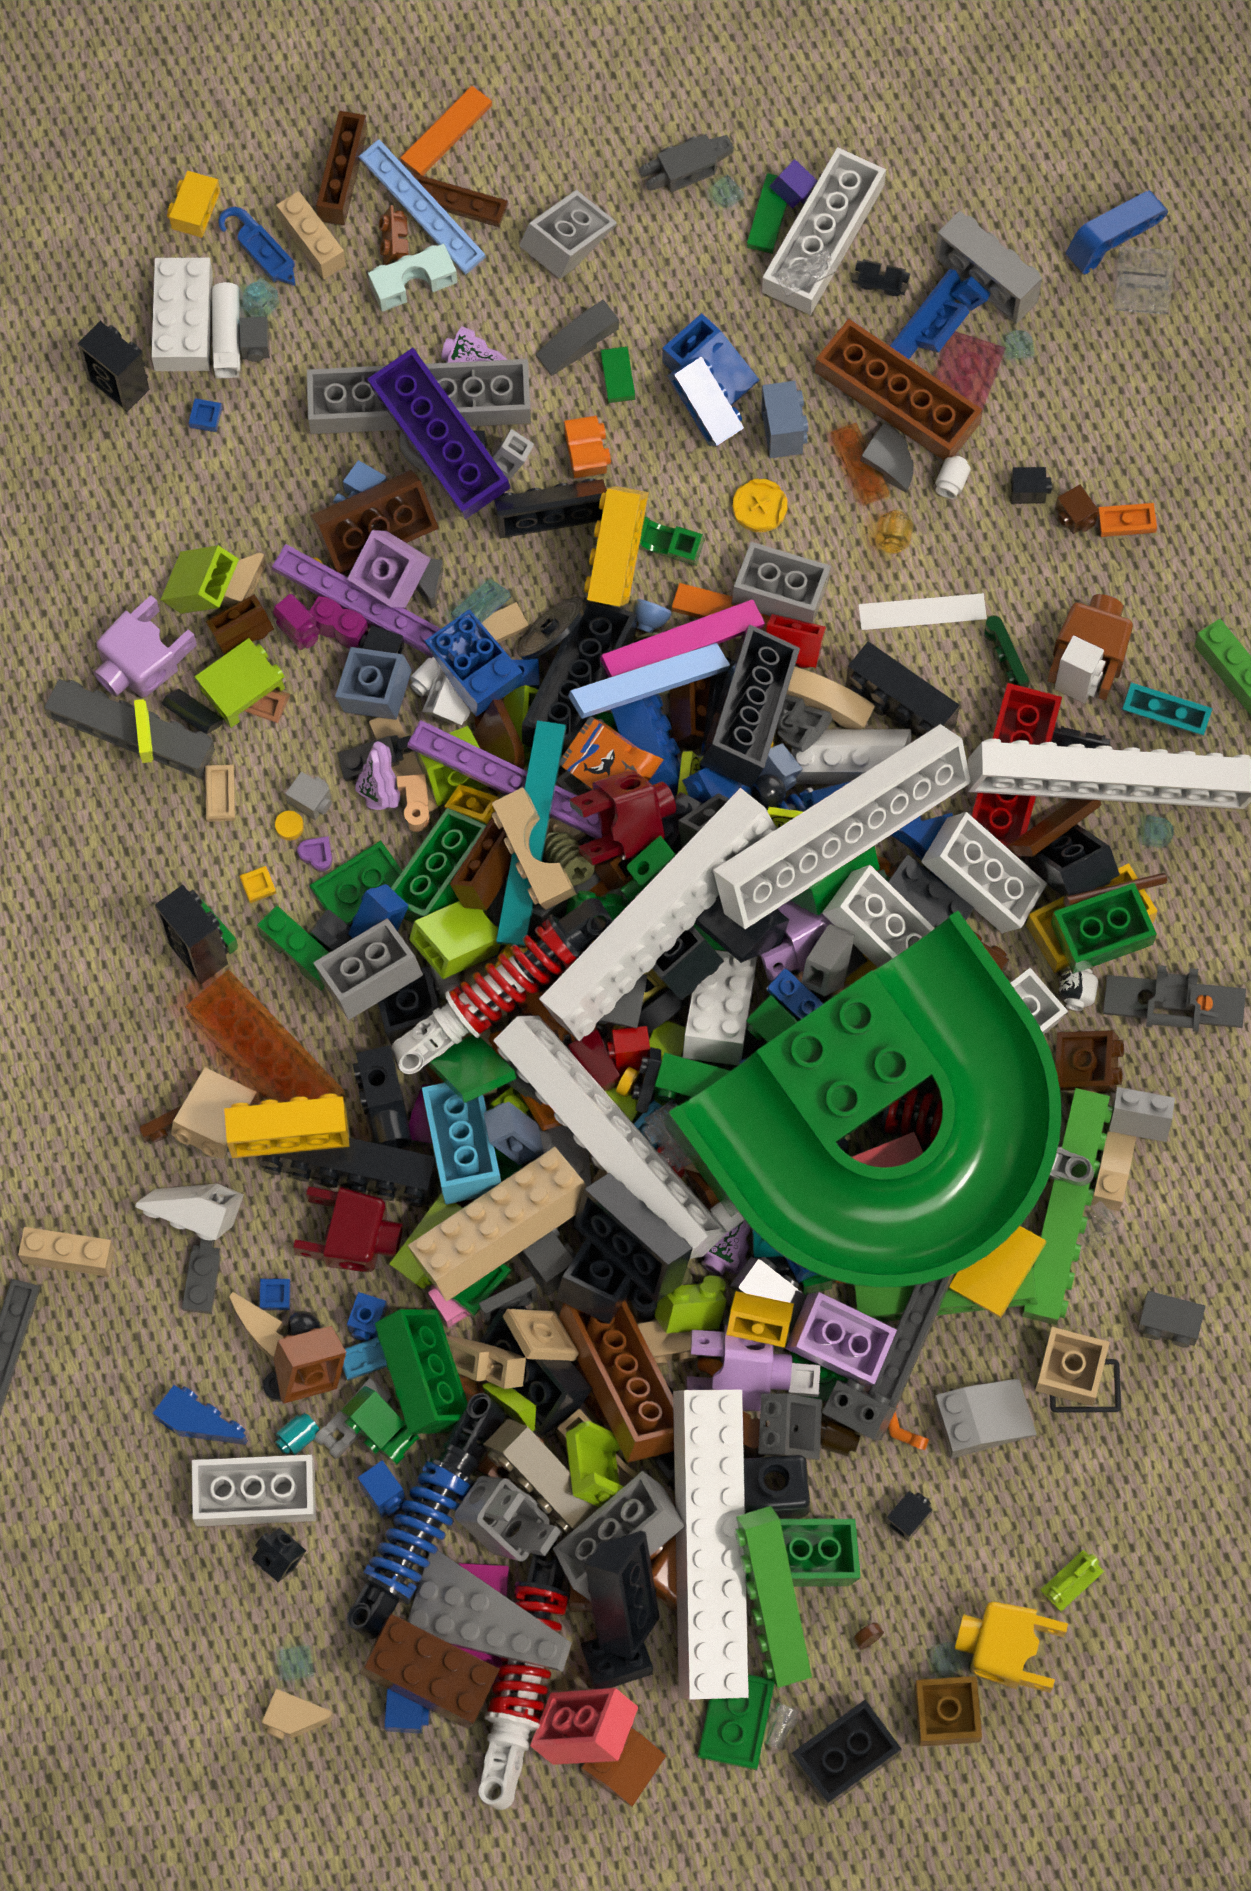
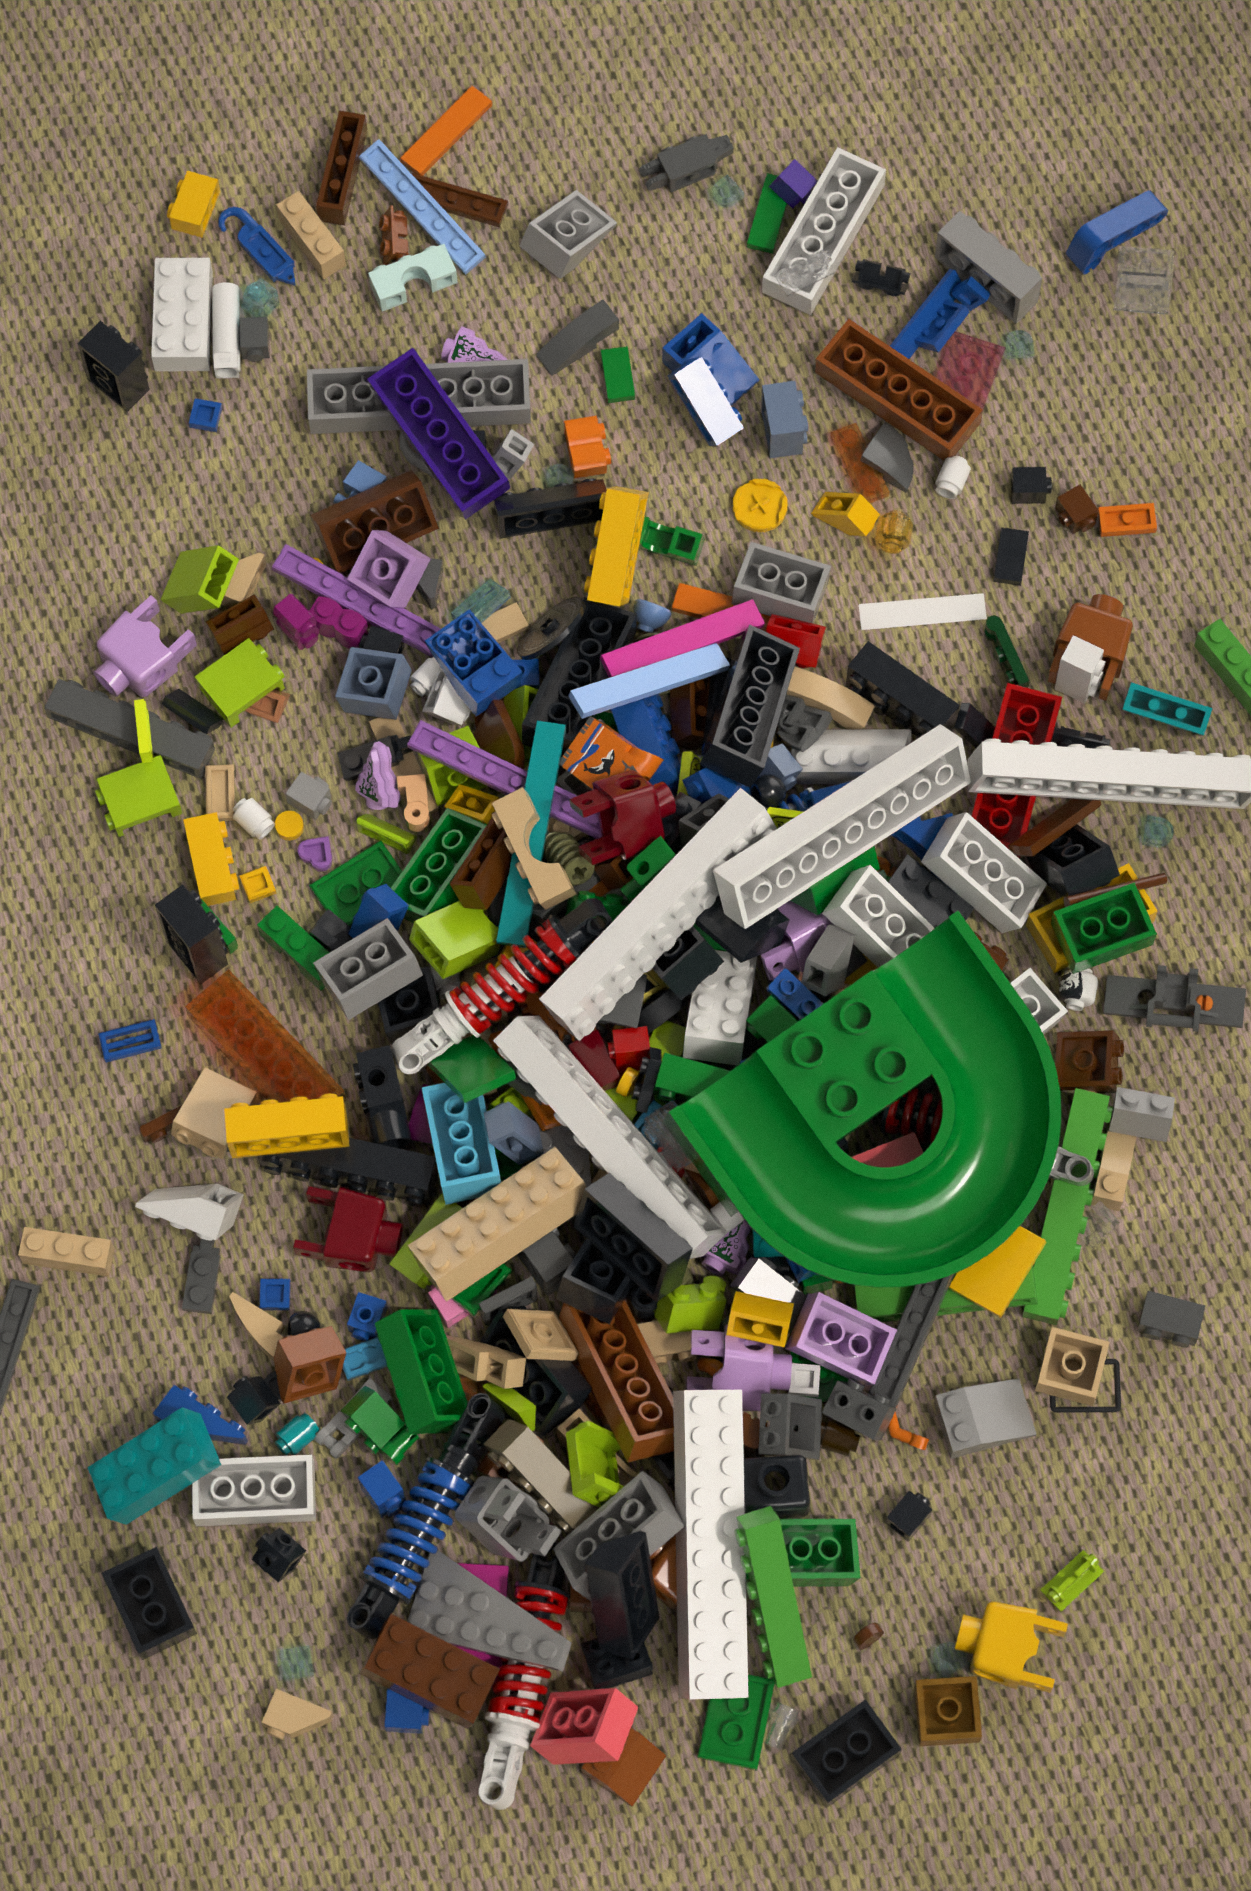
none -> teal brick [87,1407,221,1525]
none -> lime panel [95,755,183,837]
none -> blue tile [98,1019,162,1063]
none -> black brick [102,1547,197,1660]
none -> yellow brick [183,812,240,906]
none -> black brick [227,1376,281,1425]
none -> white brick [233,798,275,840]
none -> lime slope [356,814,417,854]
none -> clear light blue tile [546,464,573,488]
none -> yellow slope [811,492,880,536]
none -> black tile [954,703,995,748]
none -> black tile [993,527,1029,586]

